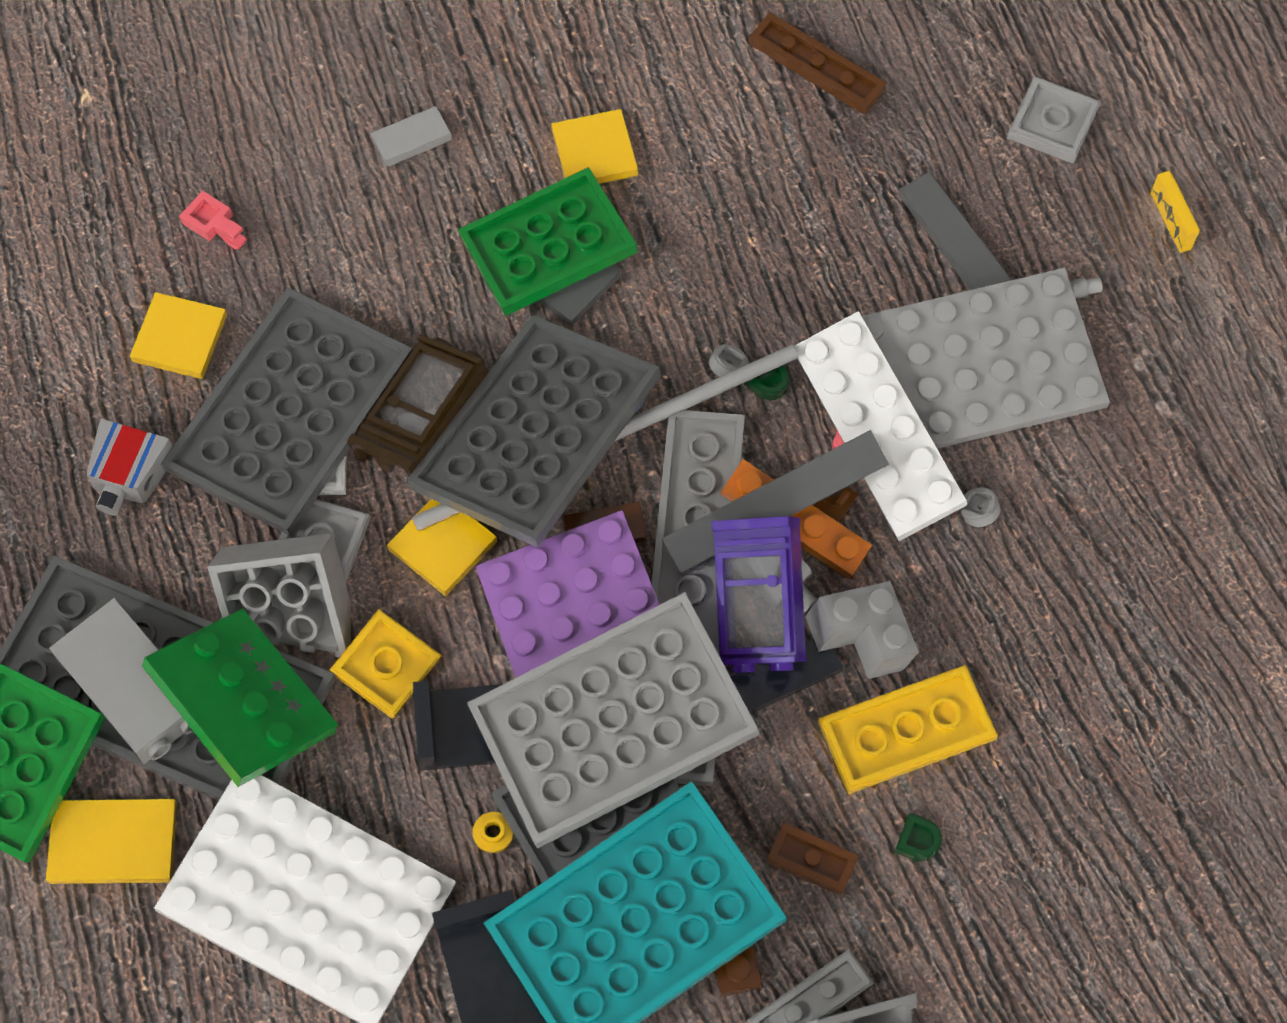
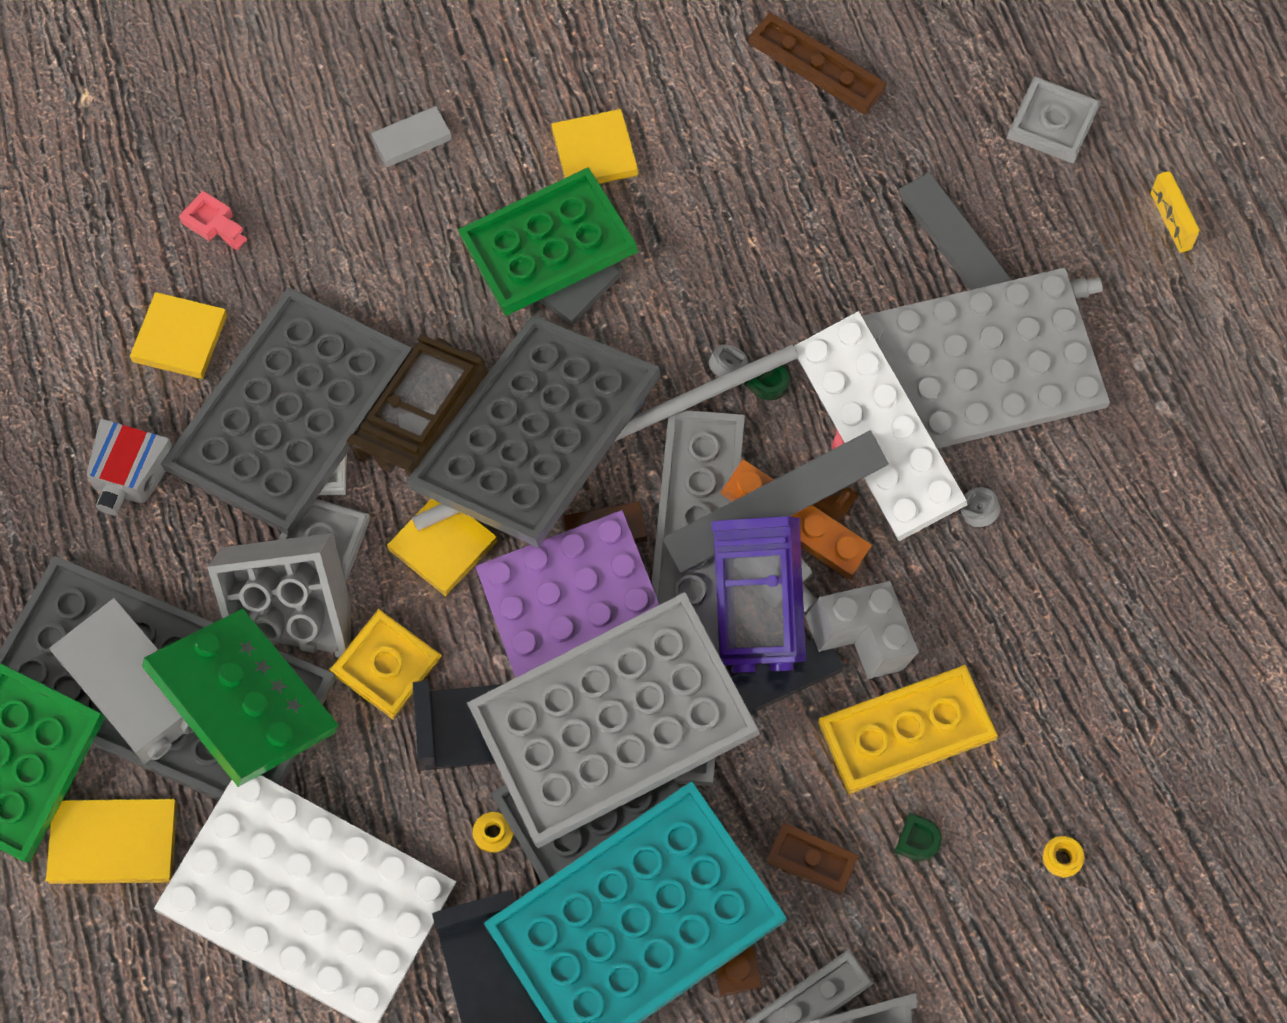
none -> yellow plate [1043,836,1085,878]

